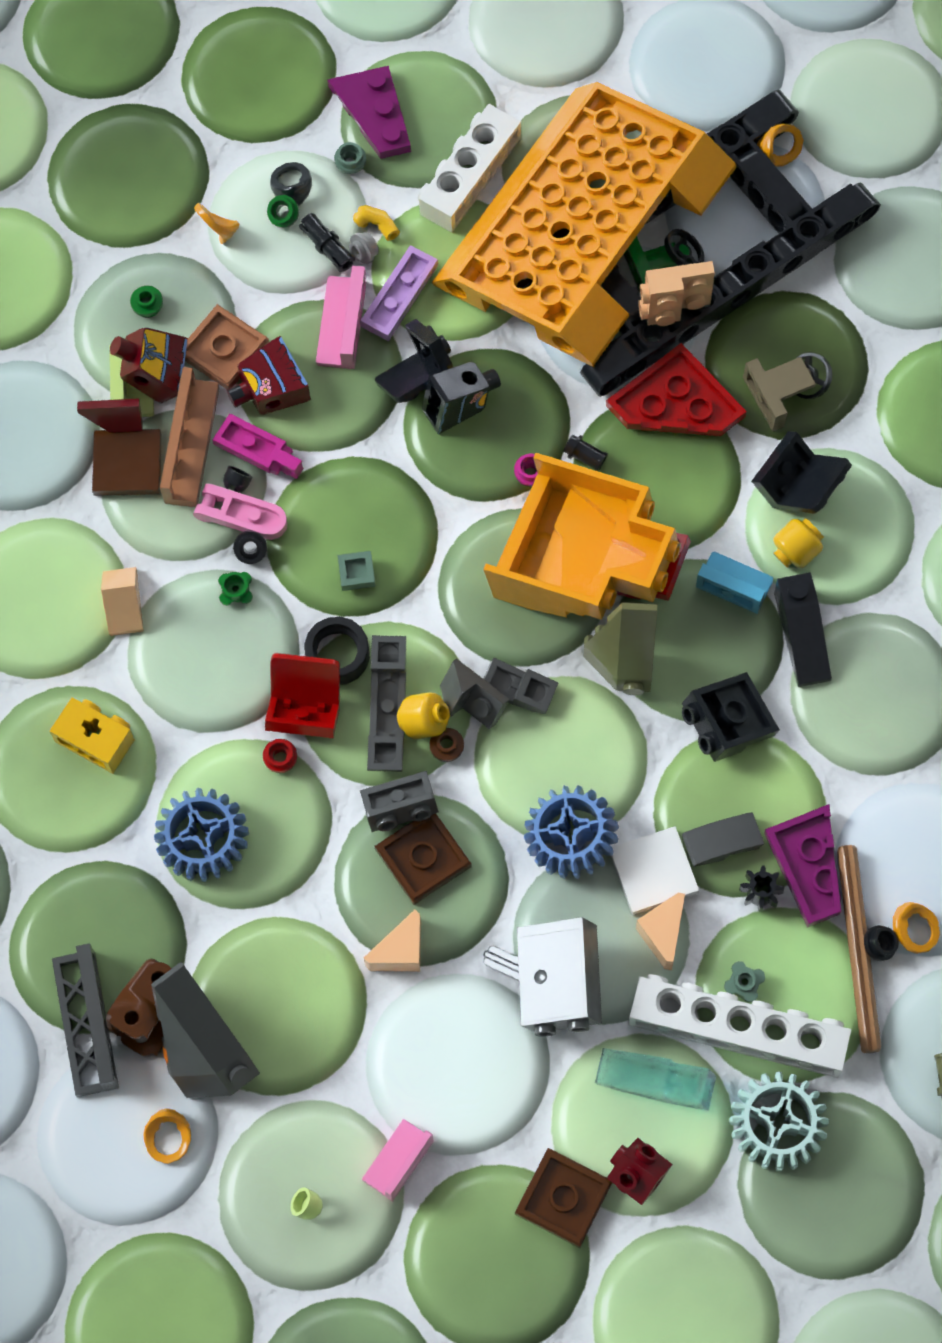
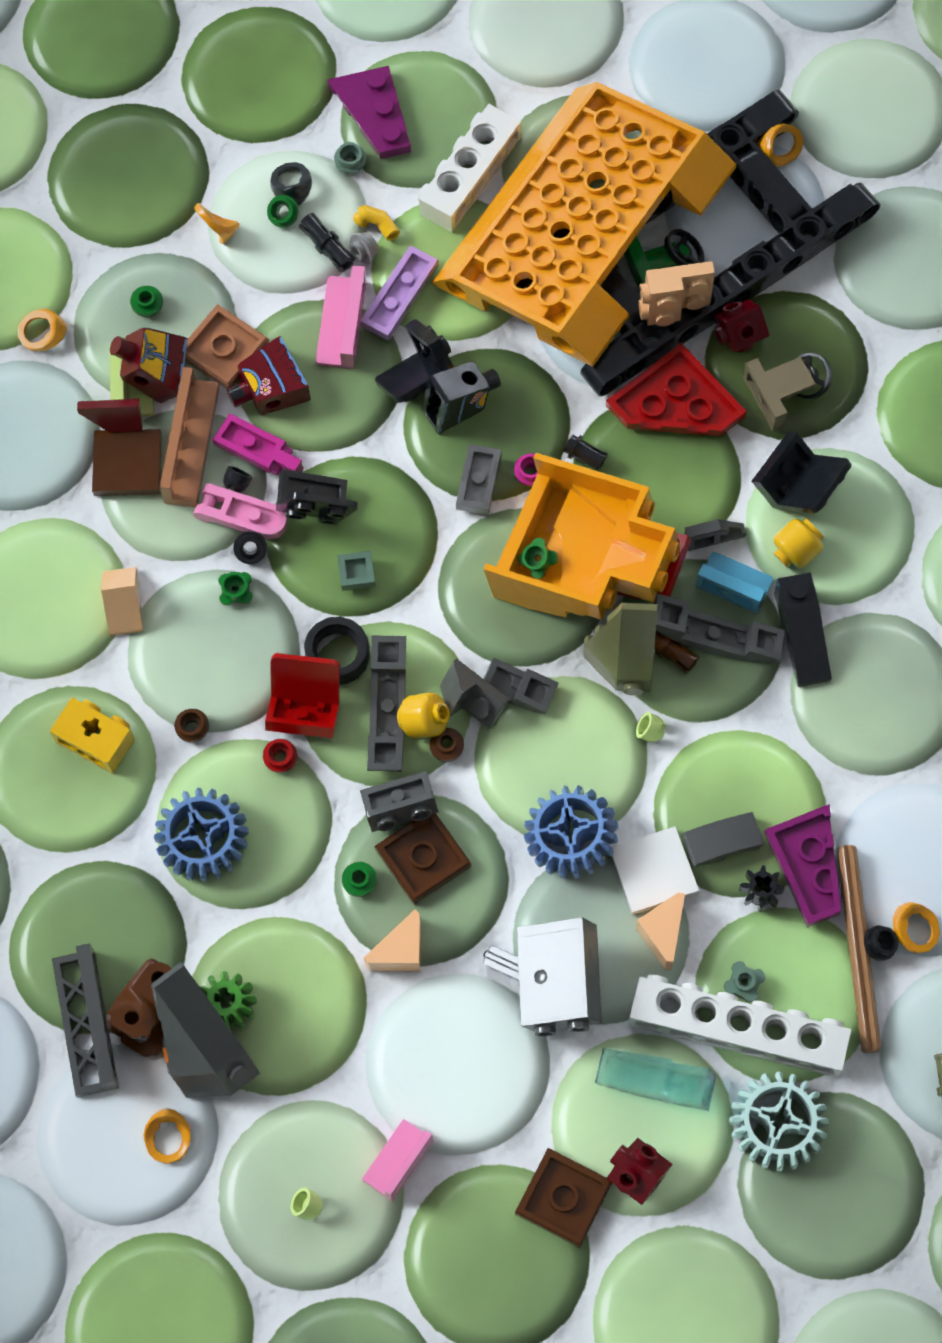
black plate [681,672,780,762] -> none
none -> light orange piece [18,309,67,351]
none -> reddish brown plate [174,709,209,743]
none -> bright green gear [200,971,257,1030]
none -> black bracket [276,469,358,525]
none -> green plate [342,862,377,897]
none -> flat silver plate [456,444,502,515]
none -> green plate [519,538,558,579]
none -> yellowish green hinge [636,712,666,742]
none -> dark grey slope [654,594,785,663]
none -> reddish brown pin [654,630,699,674]
none -> dark grey tile [684,519,747,551]
none -> dark red brick [713,299,770,352]

